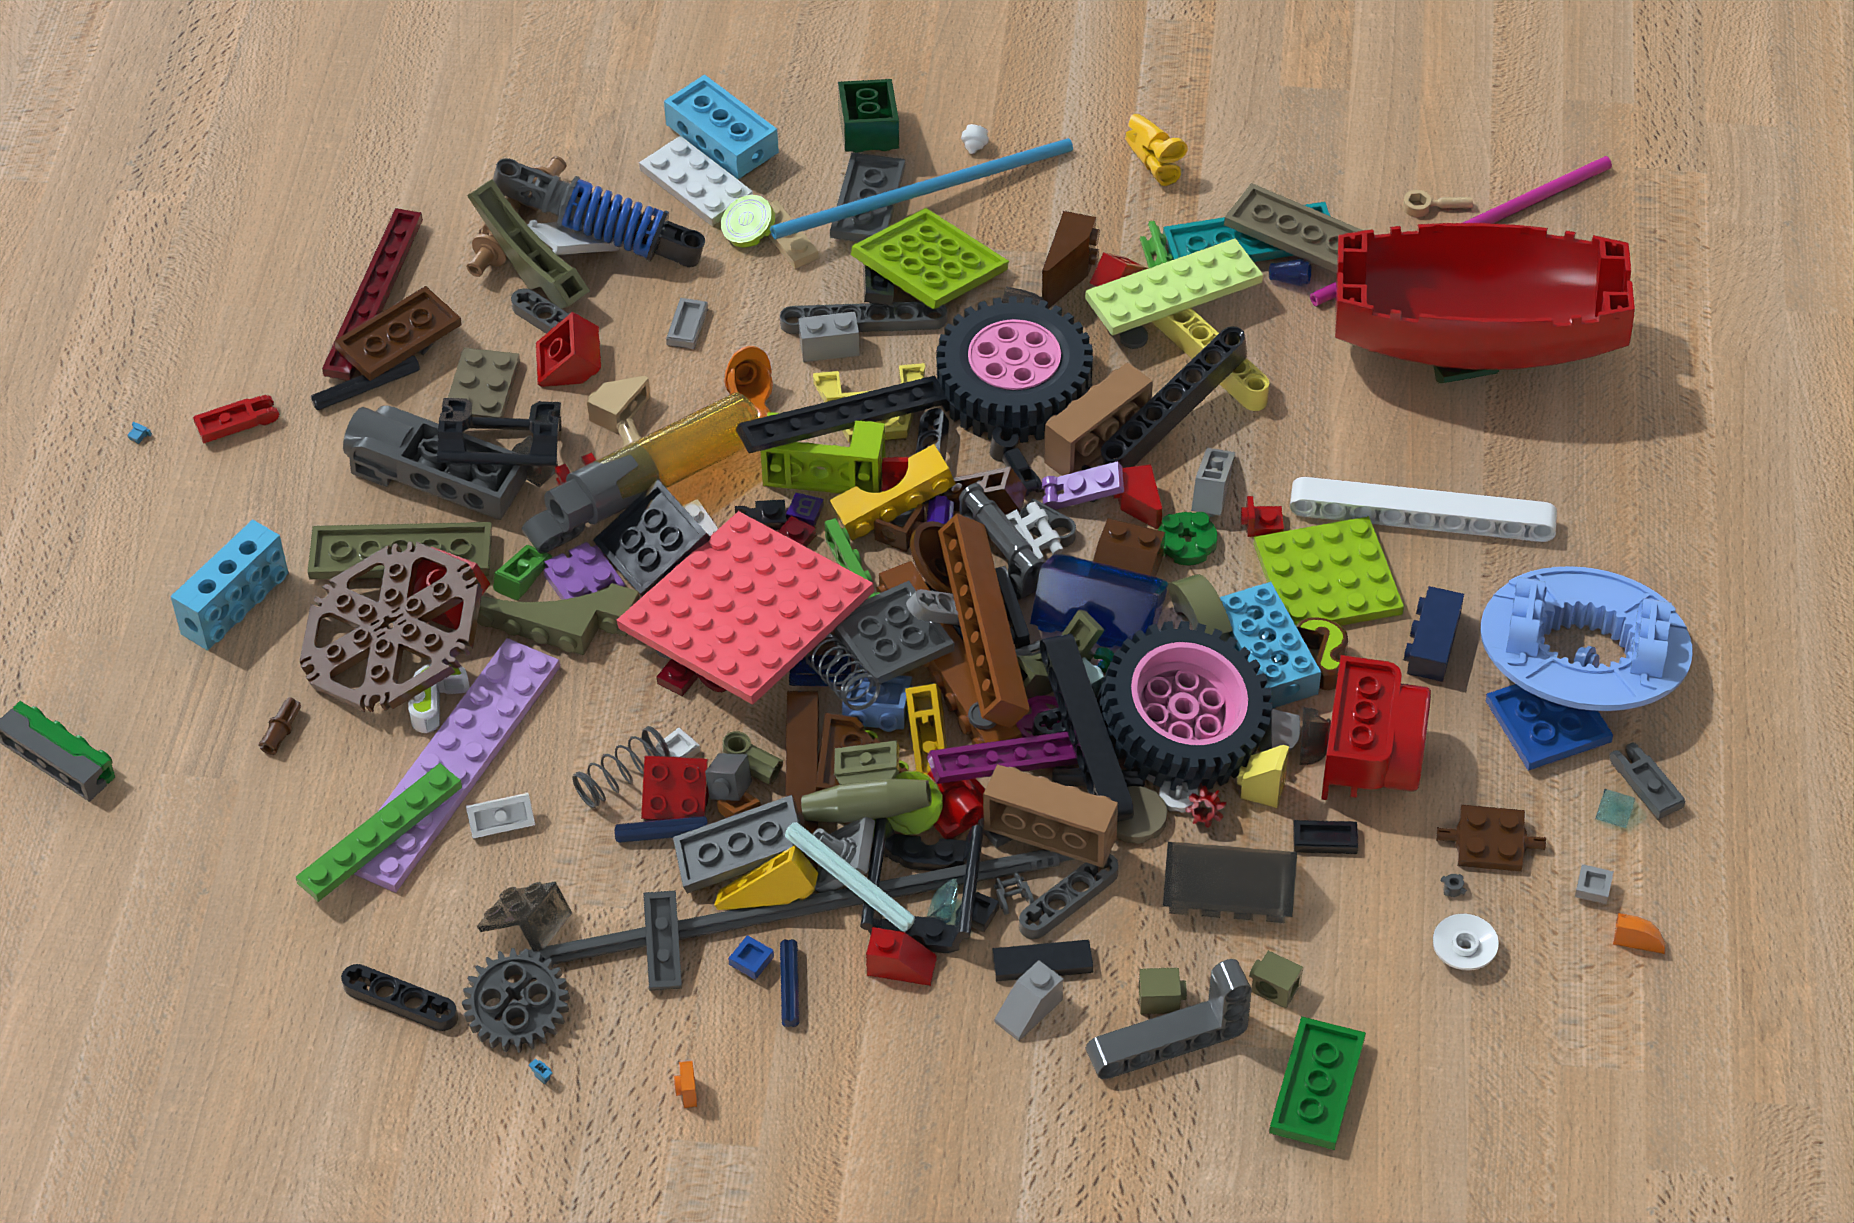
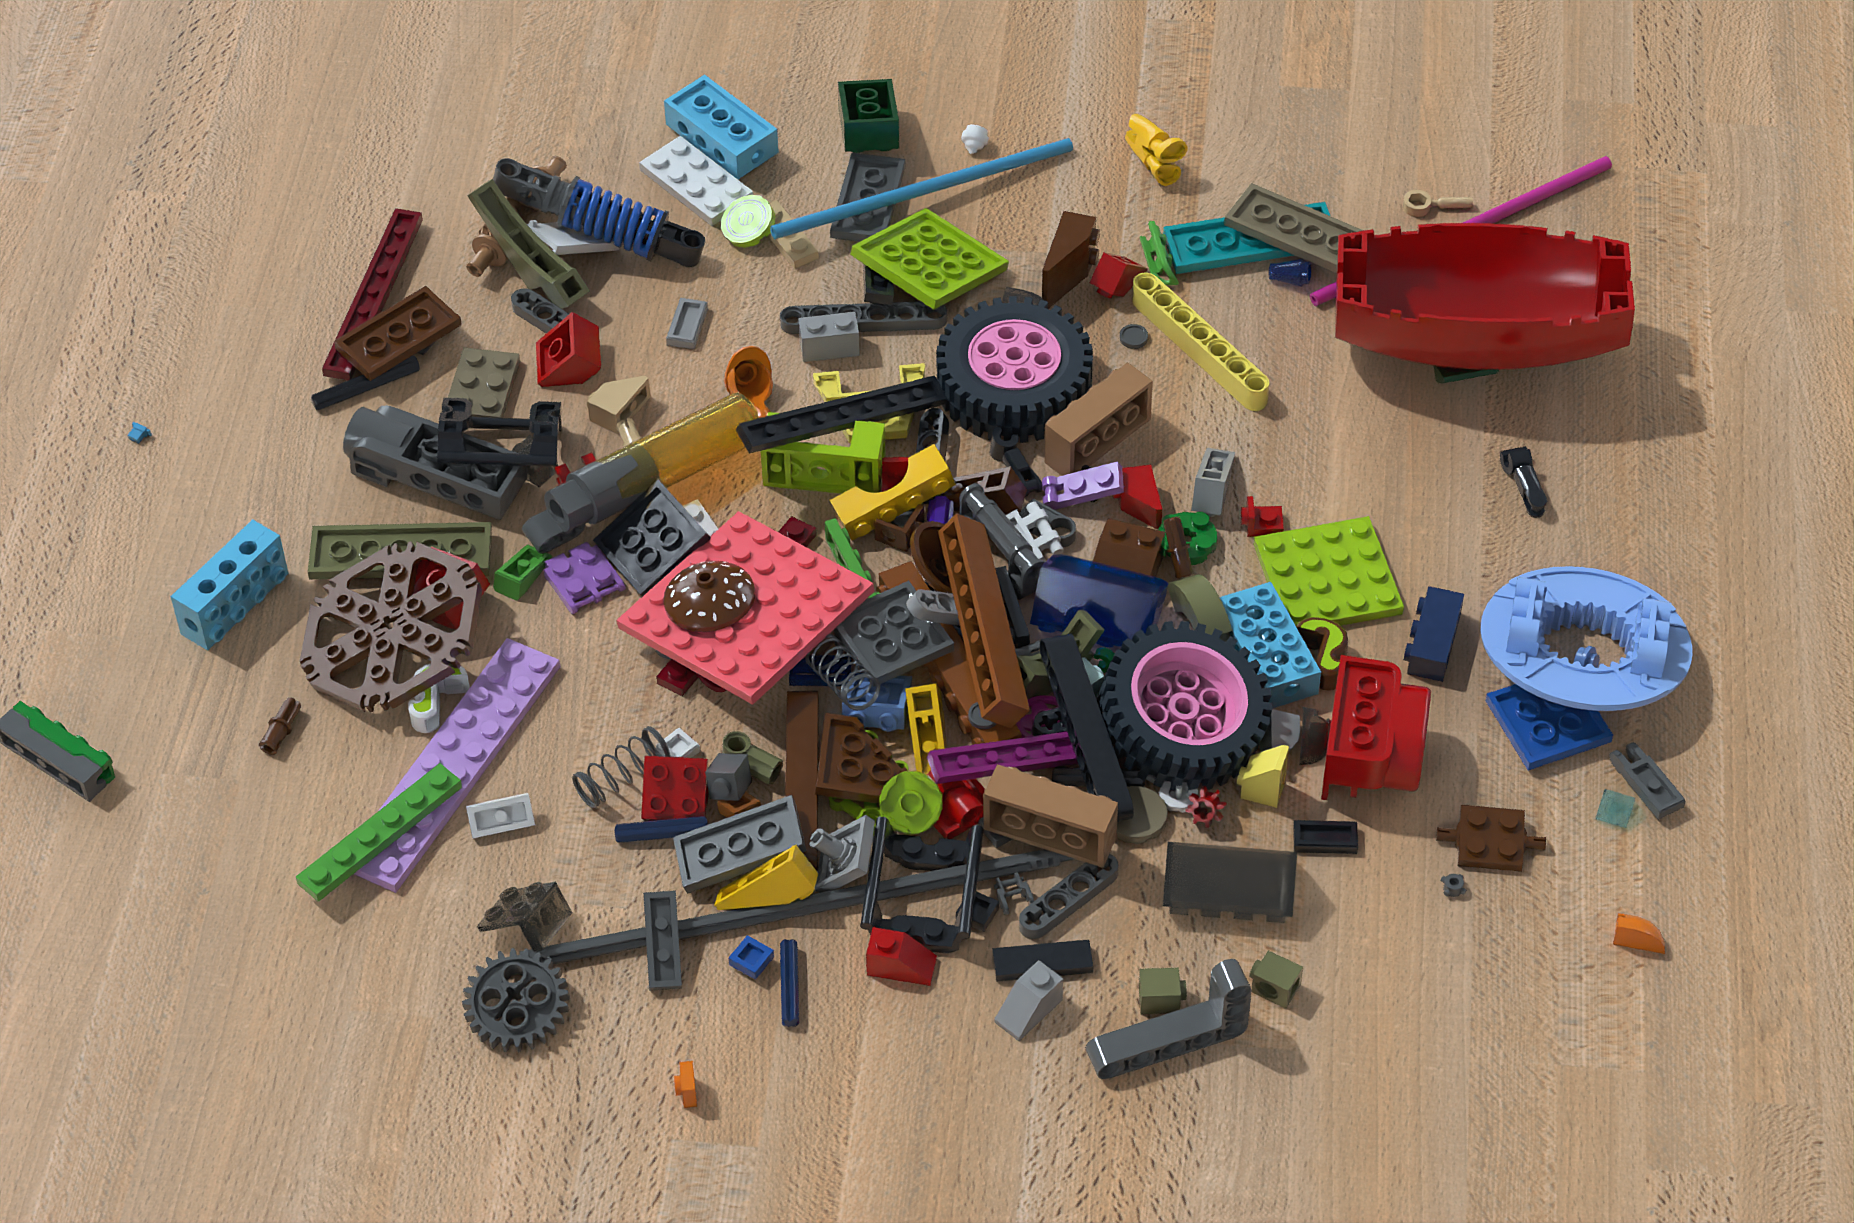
red hinge [193,394,280,444] -> none
black beam [341,964,458,1031] -> none
olive arch [477,583,640,655] -> none
dark azure piece [528,1059,553,1084] -> none
black plate [735,499,786,530] -> none
light aqua axle [785,822,915,932] -> none
dark purple tile [786,492,824,527] -> none
olive plate [801,741,932,823] -> none
clear light blue slope [927,879,958,924] -> none
yellowish green plate [1085,239,1263,336] -> none
black beam [1101,326,1247,468] -> none
green plate [1269,1016,1366,1150] -> none
white beam [1290,477,1557,542] -> none
white dish [1433,914,1498,970] -> none
light grey plate [1575,864,1614,904] -> none
none -> reddish brown dish [663,561,755,632]
none -> reddish brown axle [1163,517,1194,578]
none -> black piece [1500,446,1547,518]

